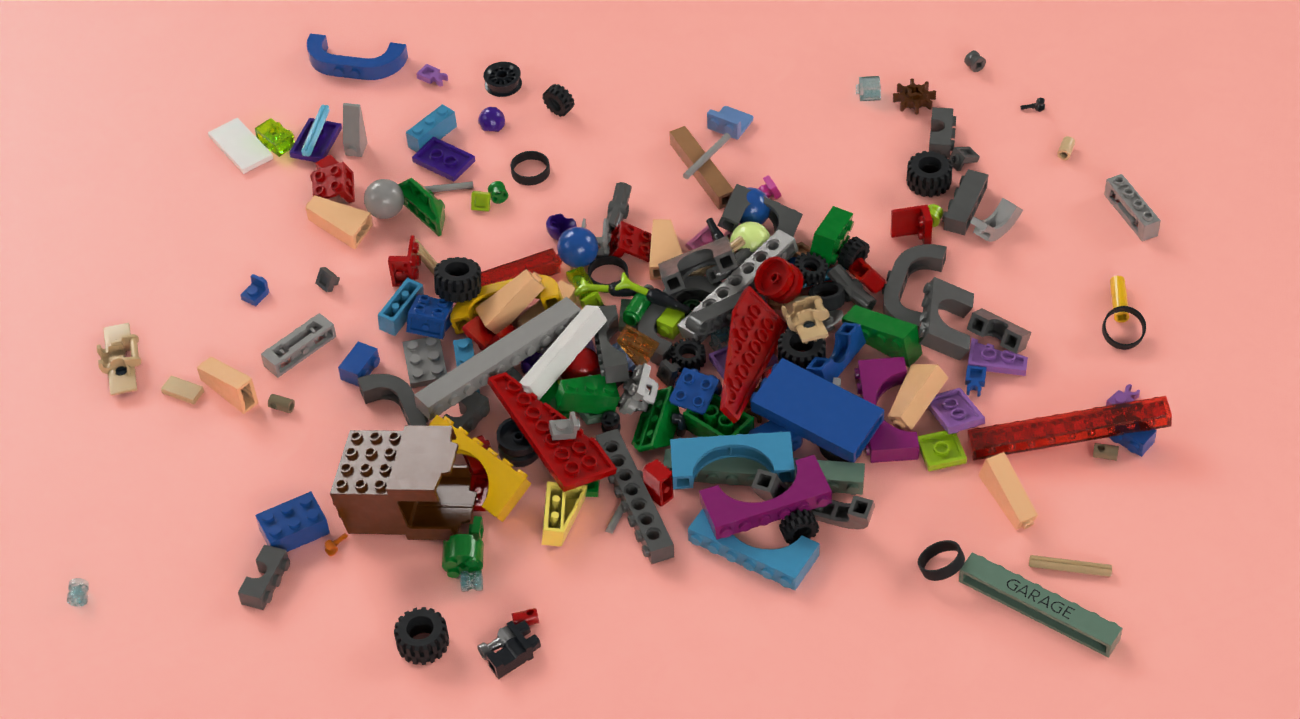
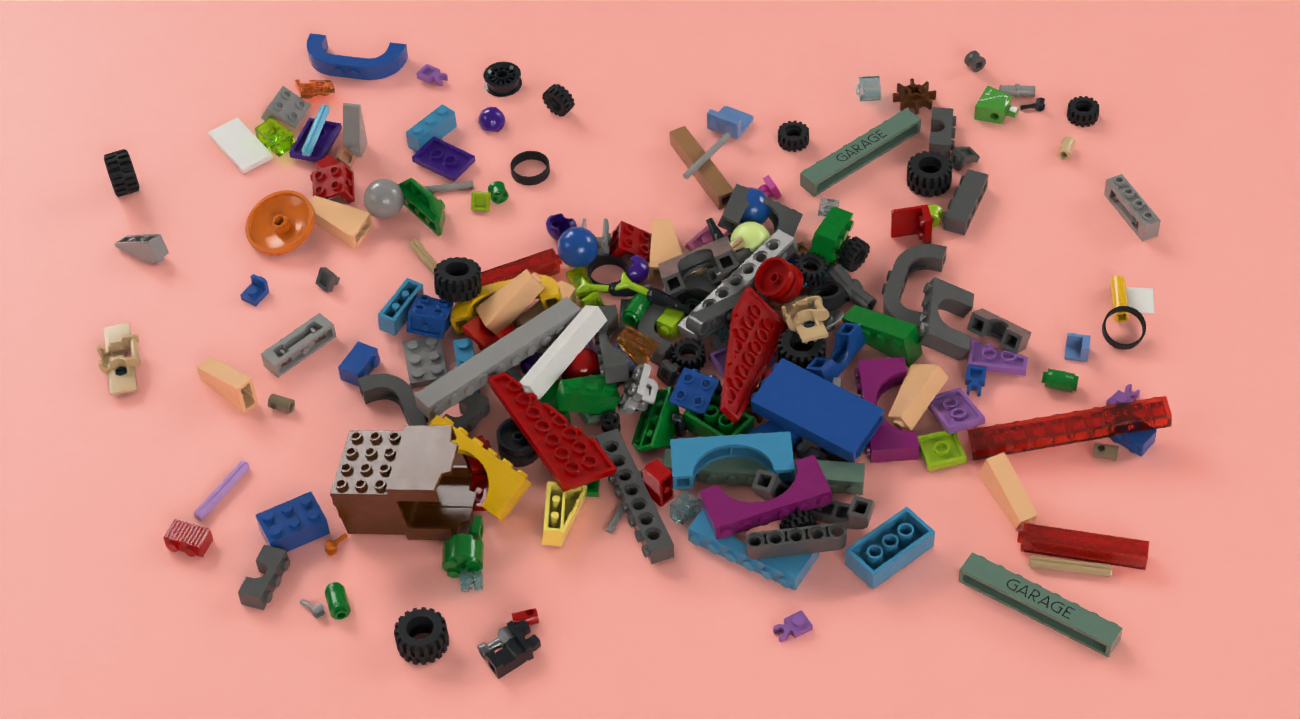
clear light blue wheel [67,578,89,607] -> none
tan tile [161,375,205,405] -> none
red bracket [388,235,421,287] -> none
light grey bracket [549,411,580,440] -> none
dark grey piece [607,182,632,234] -> none
red brick [849,258,886,293] -> none
black tyre [918,540,965,581] -> none
light grey arch [970,198,1023,242] -> none
none -> black tyre [104,149,140,197]
none -> light grey slope [114,234,169,263]
none -> red brick [163,519,213,557]
none -> lavender axle [193,460,250,521]
none -> orange dish [245,190,315,255]
none -> light grey bracket [261,86,311,128]
none -> clear orange wing [294,79,335,99]
none -> light grey hand [300,599,326,619]
none -> green head [324,582,351,620]
none -> nougat plate [335,146,356,169]
none -> dark purple hair [628,255,649,284]
none -> clear light blue brick [670,490,701,525]
none -> dark grey beam [746,523,847,560]
none -> medium lavender plate [773,610,813,642]
none -> black tyre [778,120,809,152]
none -> dark grey bracket [796,439,828,460]
none -> sand green brick [800,108,921,197]
none -> clear light blue plate [818,198,839,217]
none -> dark azure brick [845,507,935,590]
none -> bright green torso [974,86,1019,124]
none -> light grey pin [999,84,1036,98]
none -> clear red brick [1017,523,1150,570]
none -> green head [1041,368,1079,393]
none -> medium blue panel [1064,333,1091,362]
none -> black tyre [1067,96,1100,127]
none -> white sticker [1126,287,1155,314]

